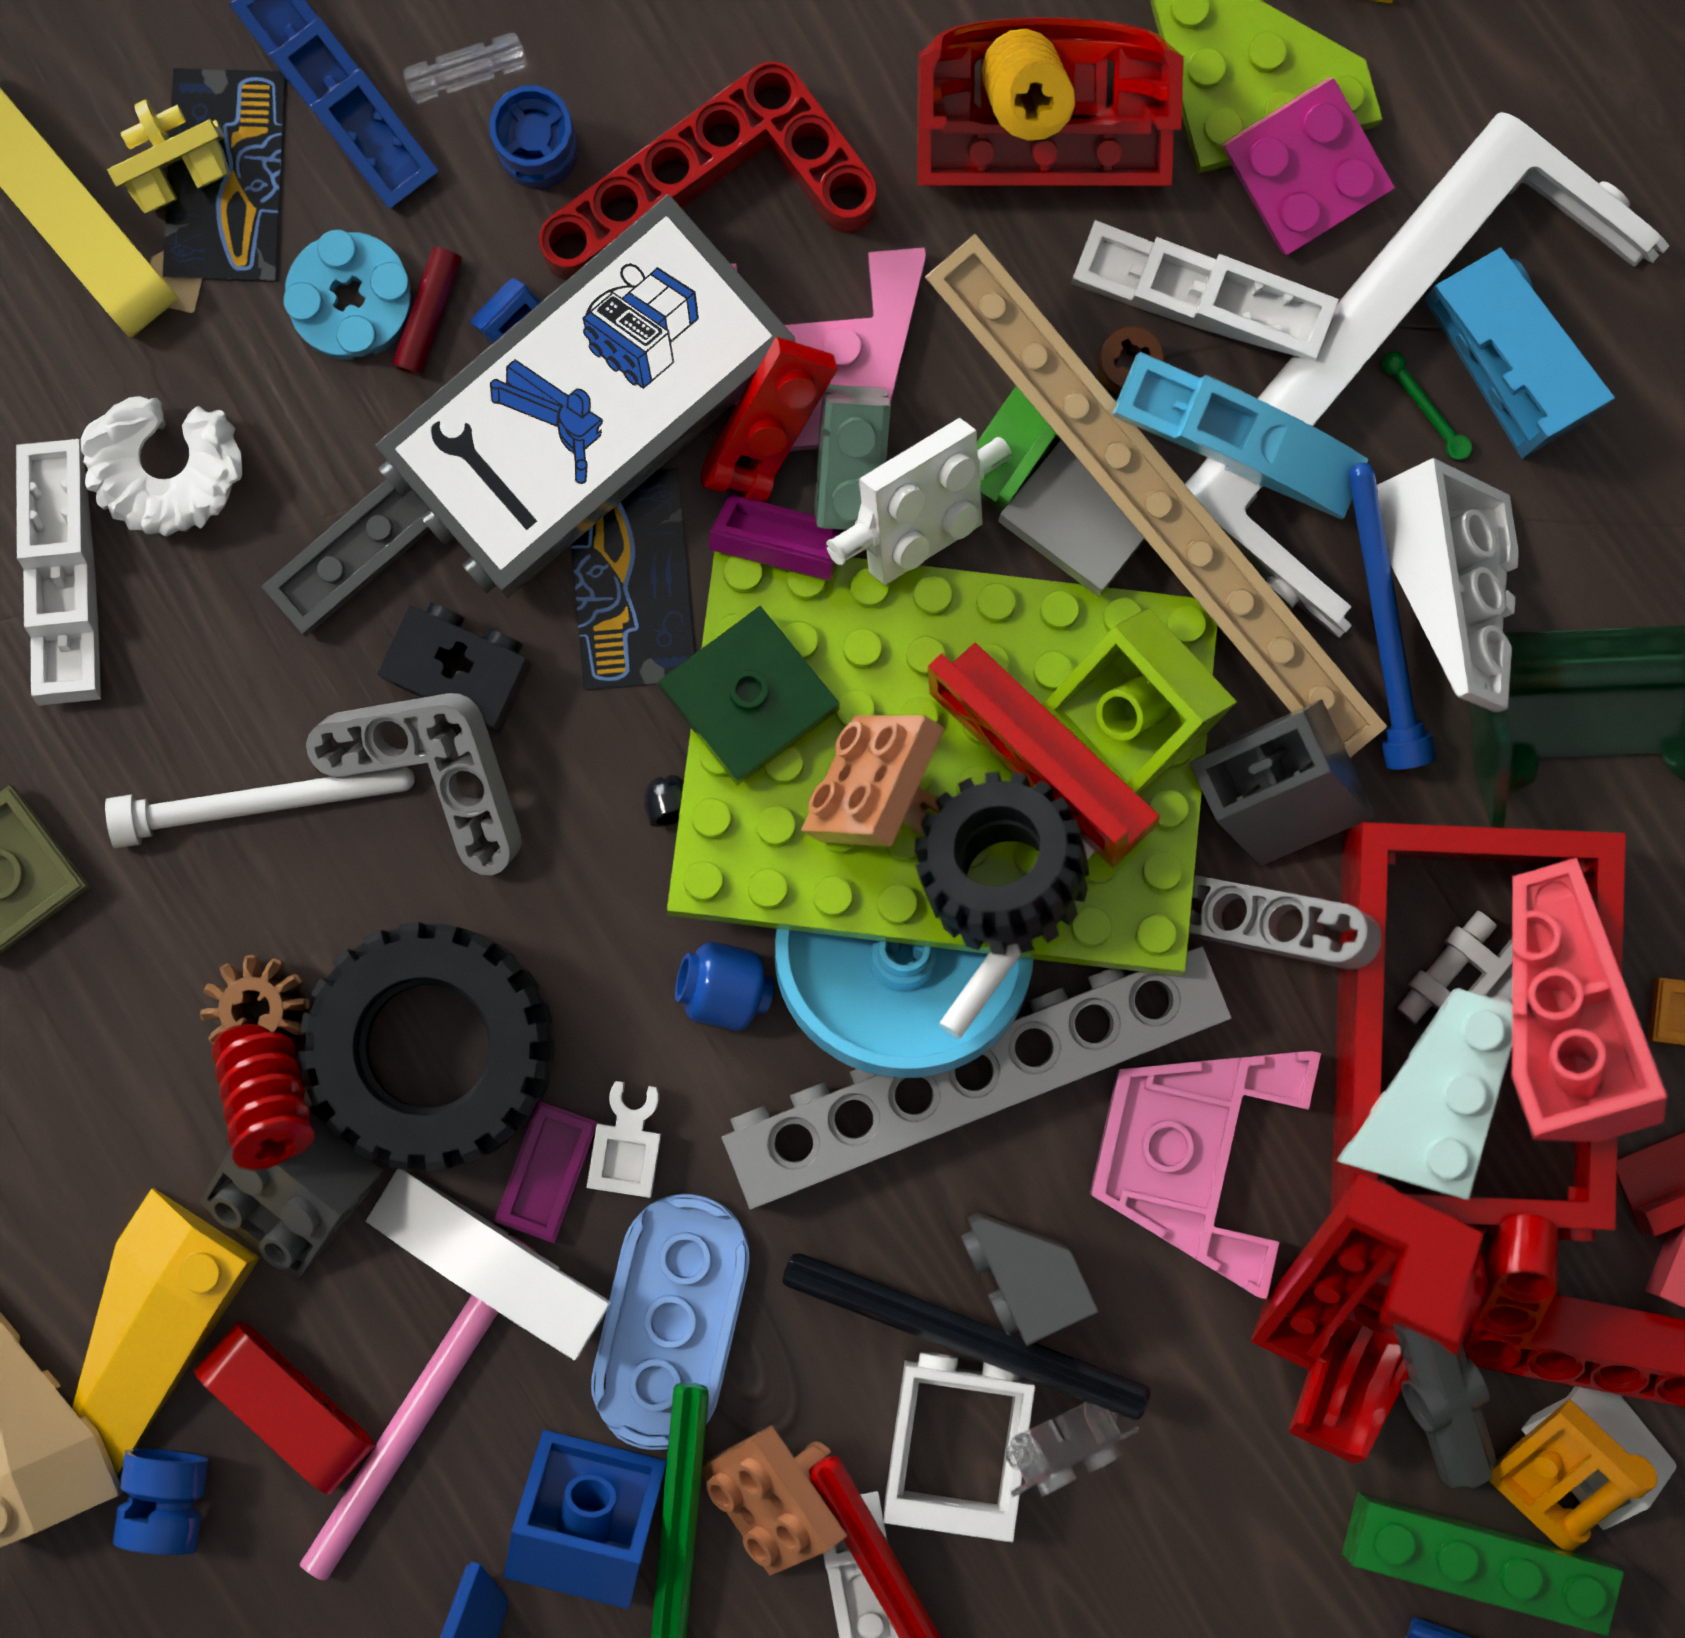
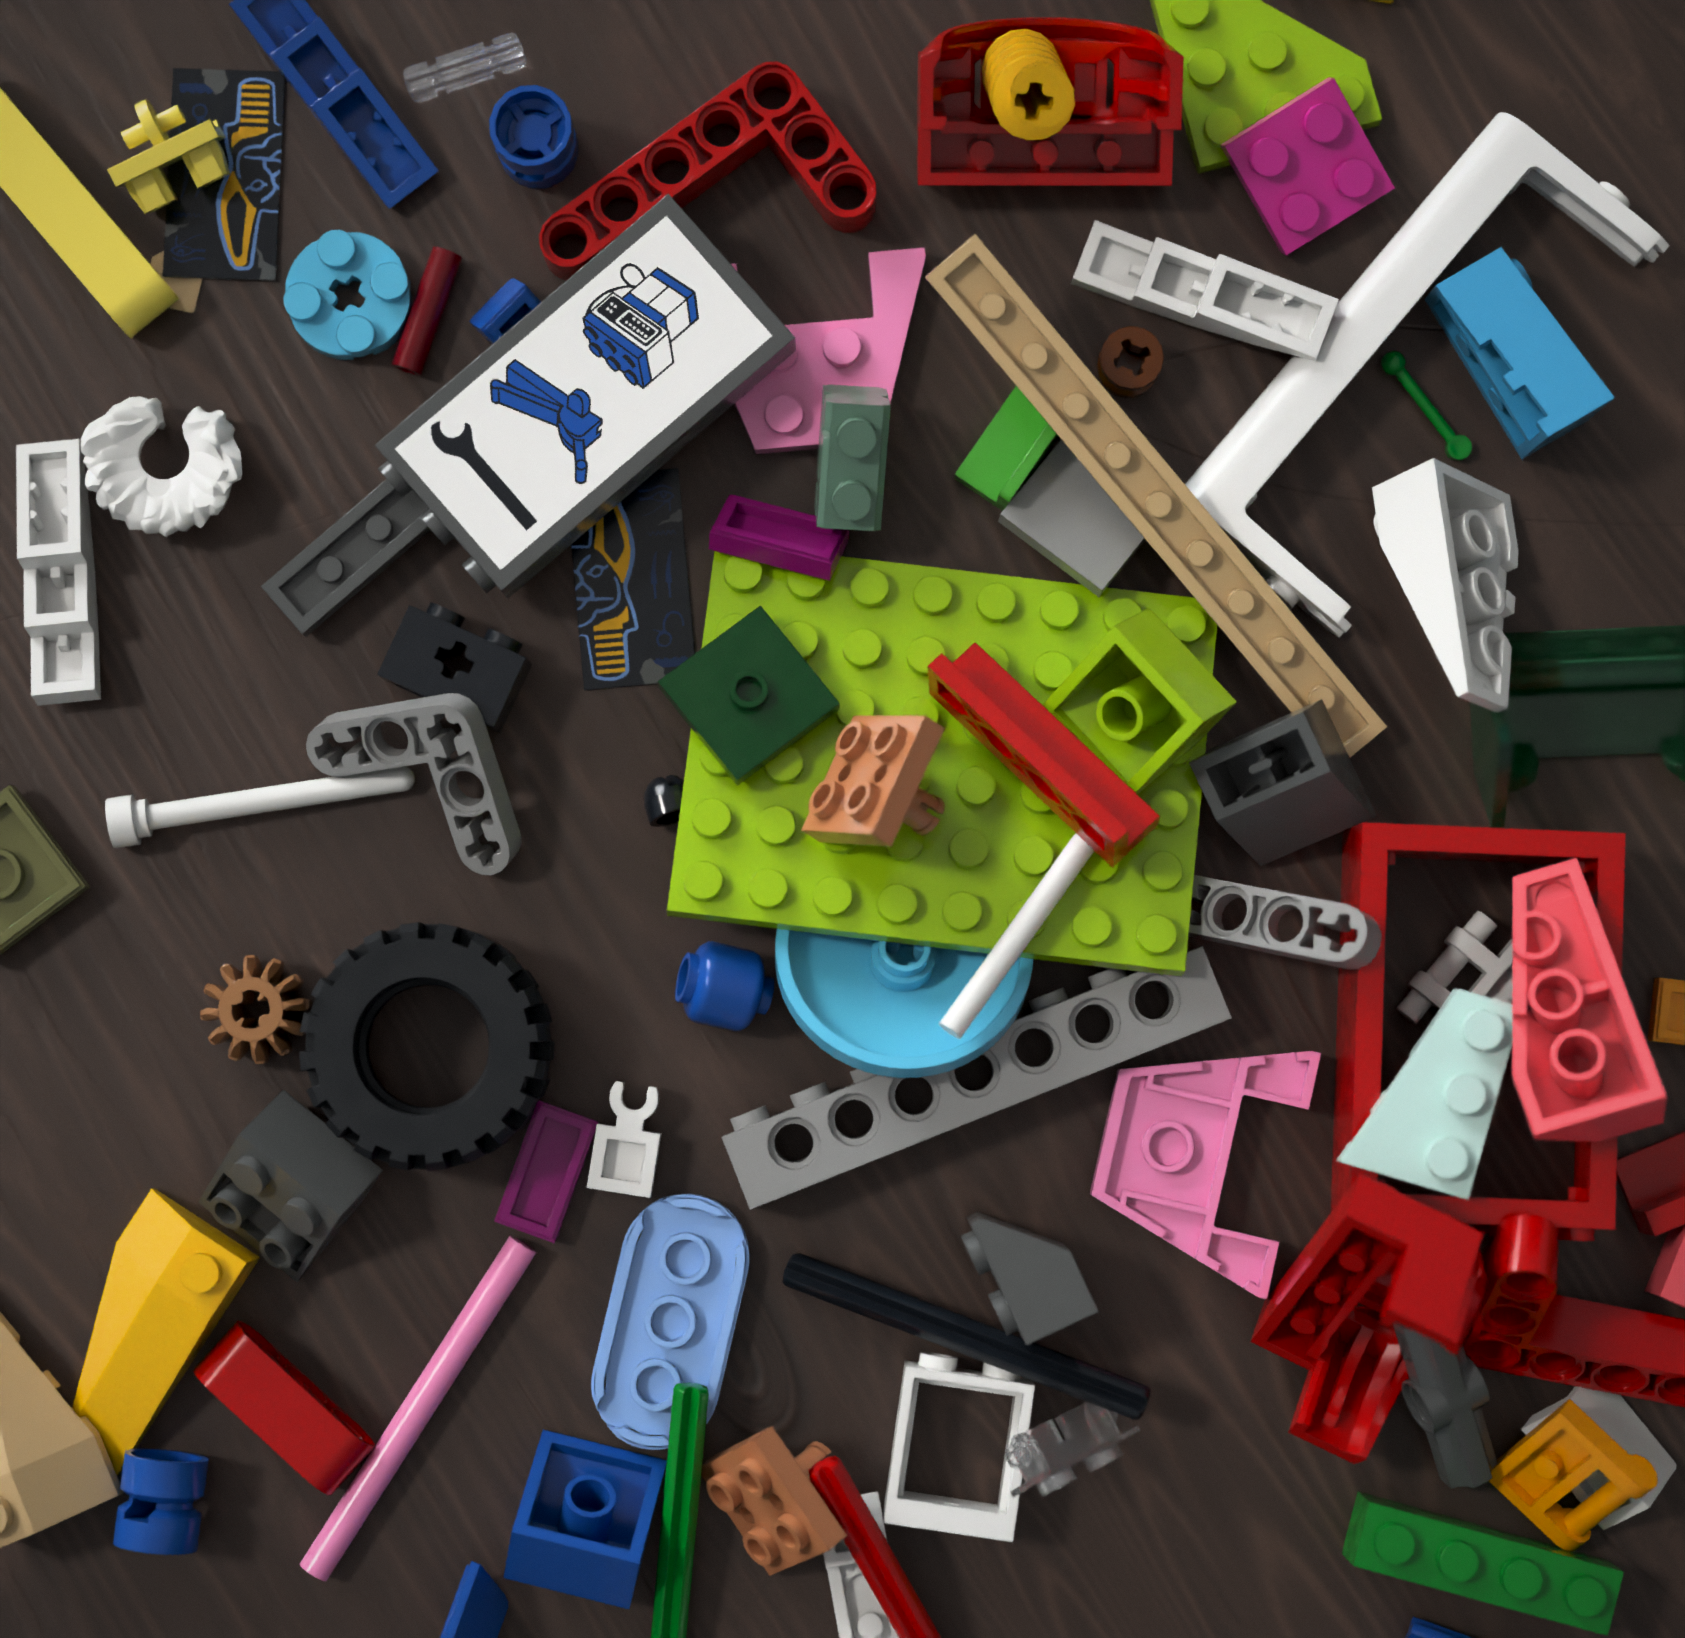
red piece [212,1024,314,1170] -> none
white slope [365,1169,612,1360] -> none
red plate [701,336,838,503] -> none
white plate [826,418,1012,585] -> none
black tyre [915,772,1089,955] -> none
medium azure slope [1111,352,1368,519] -> none
blue piece [1349,463,1437,770] -> none

